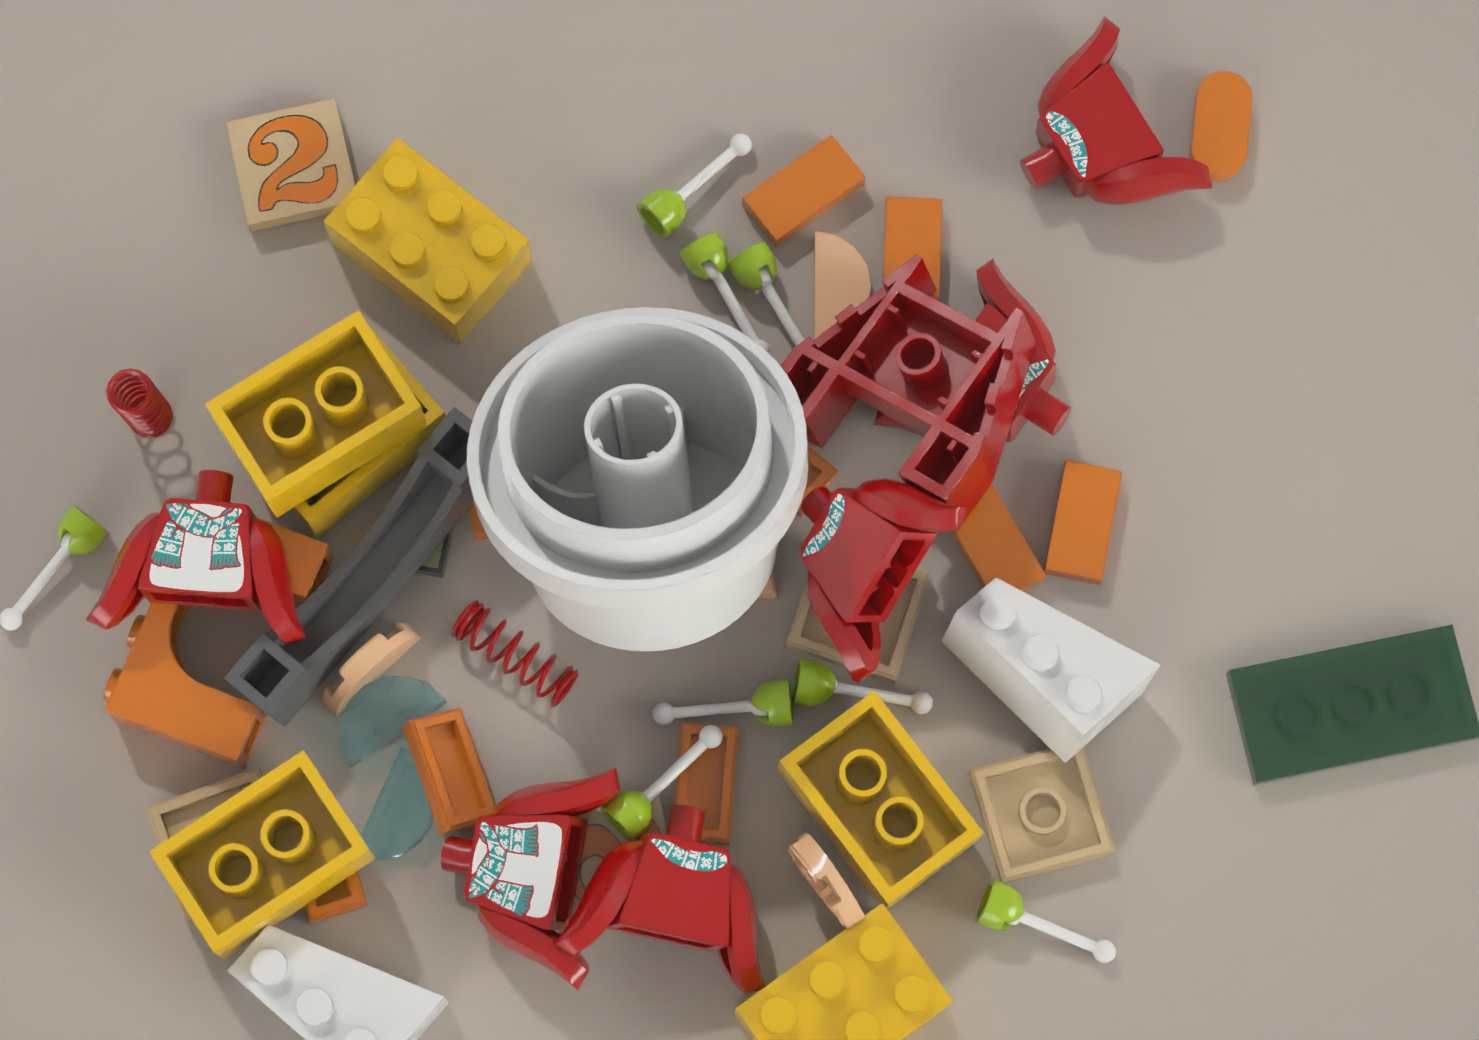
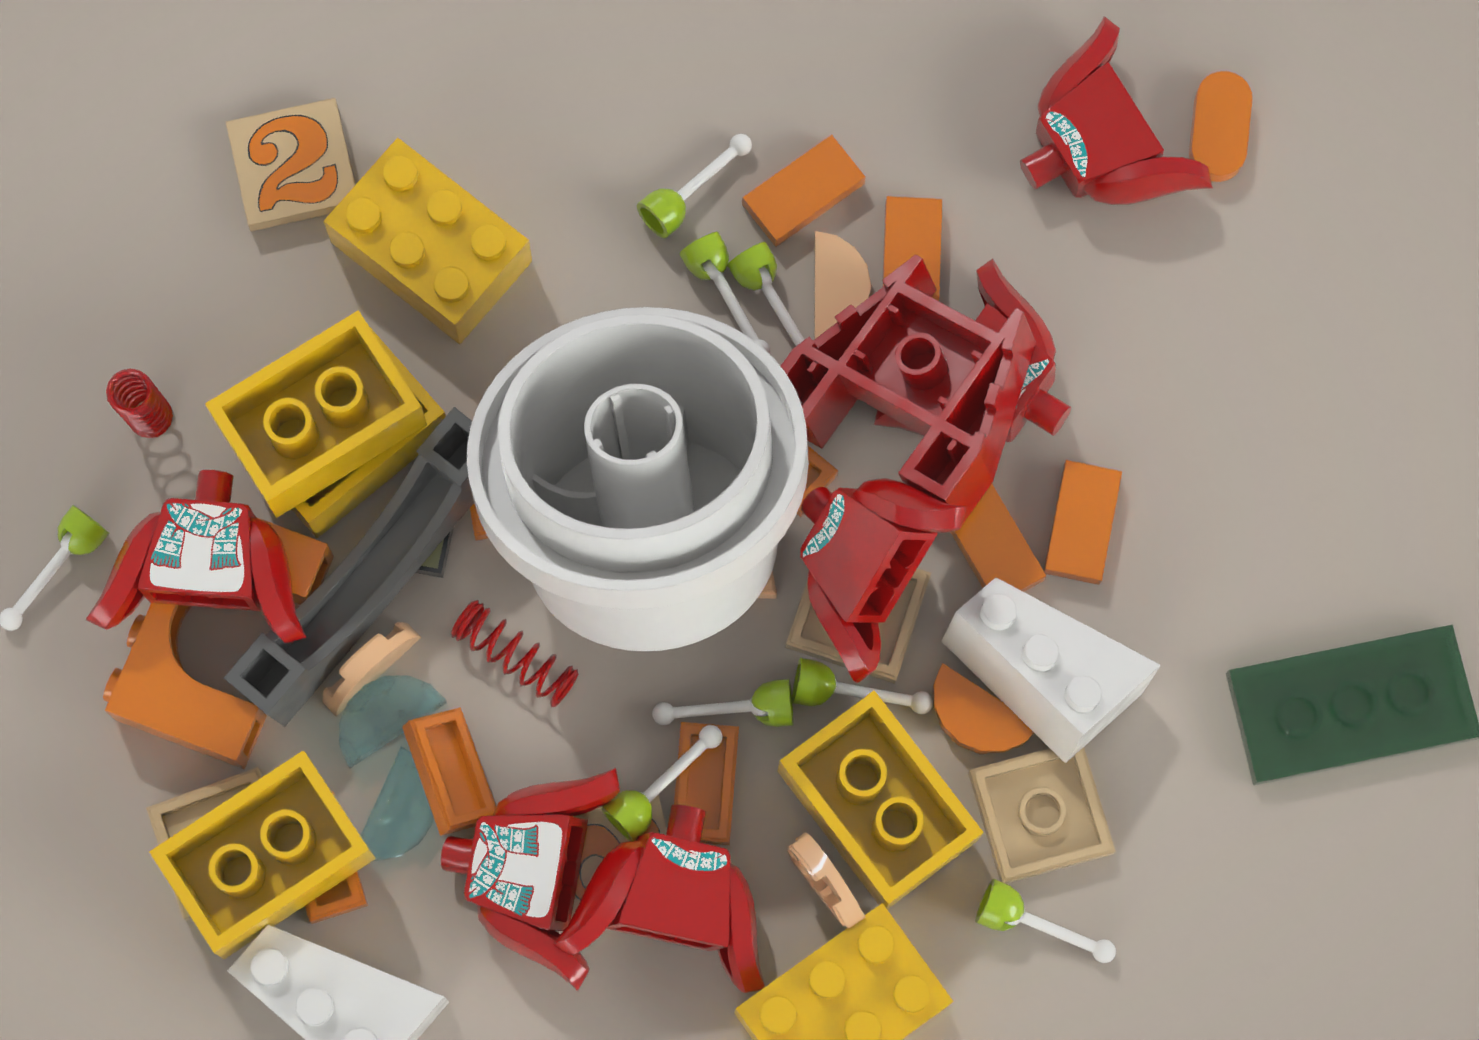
none -> orange tile [932,663,1034,754]

